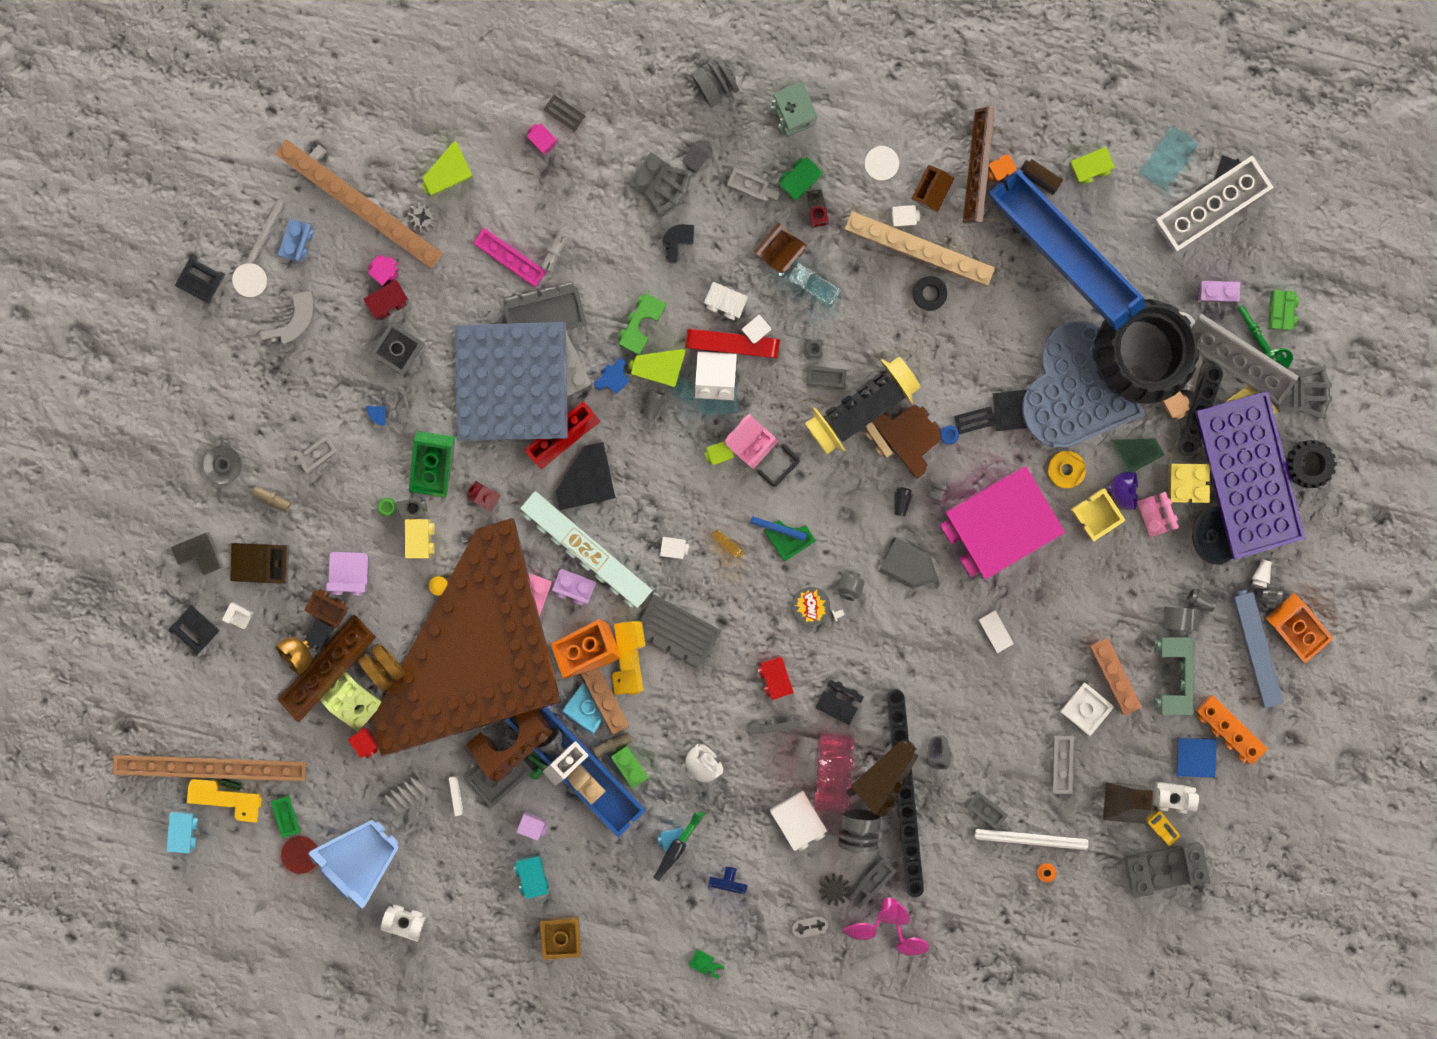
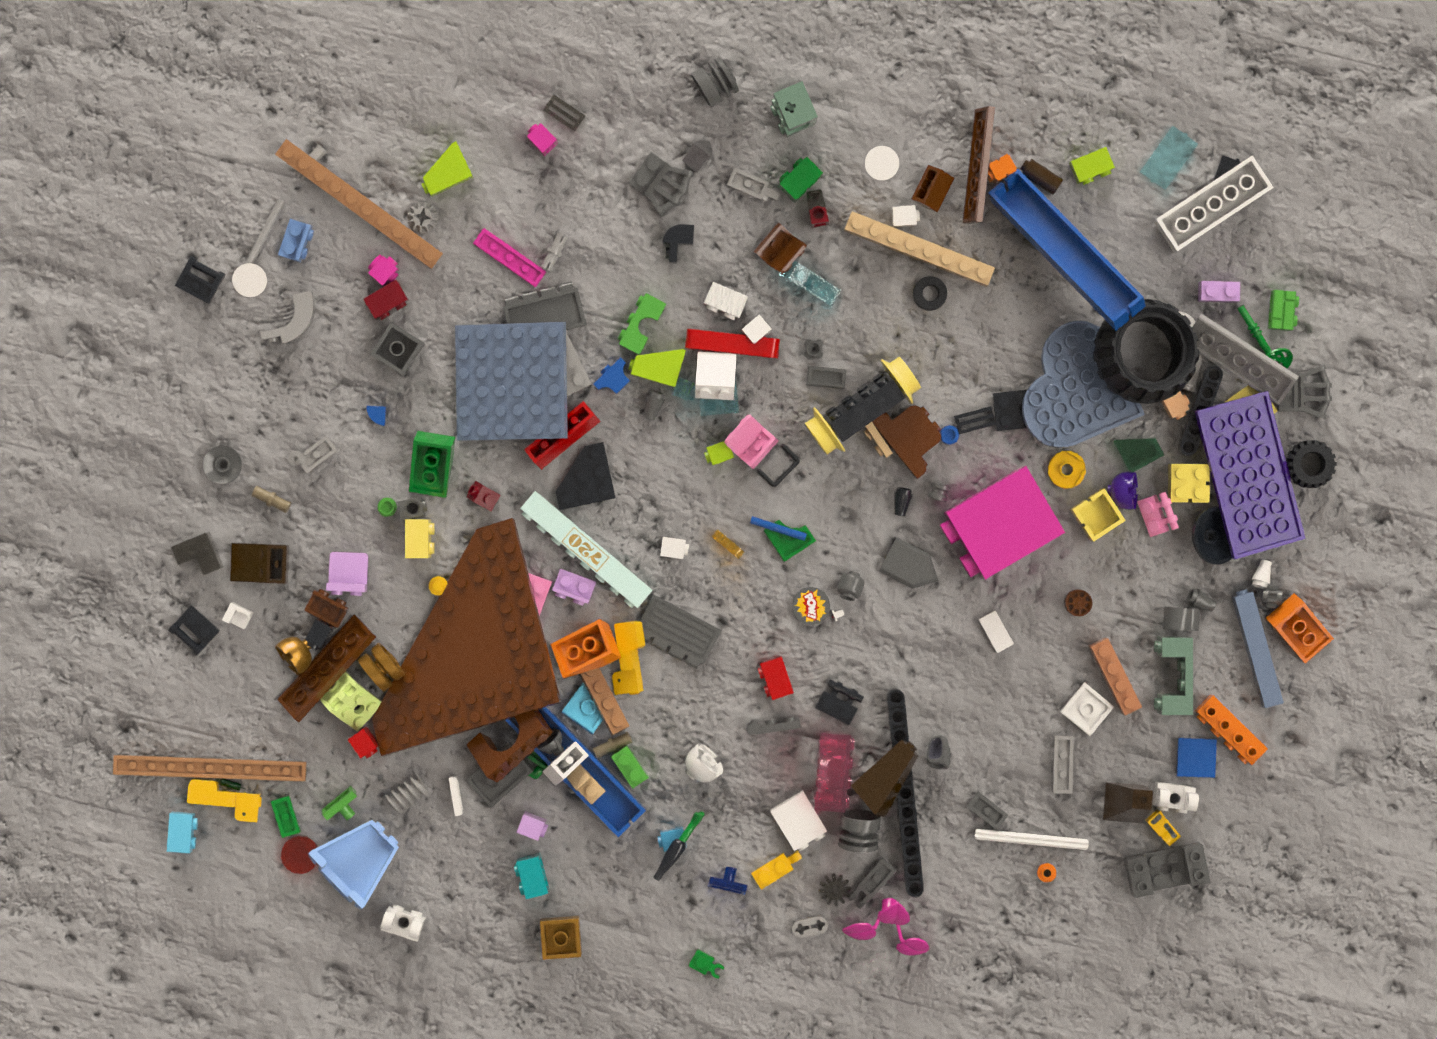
none -> bright green tile [321,786,357,821]
none -> yellow plate [751,850,802,890]
none -> reddish brown wheel [1064,589,1093,616]

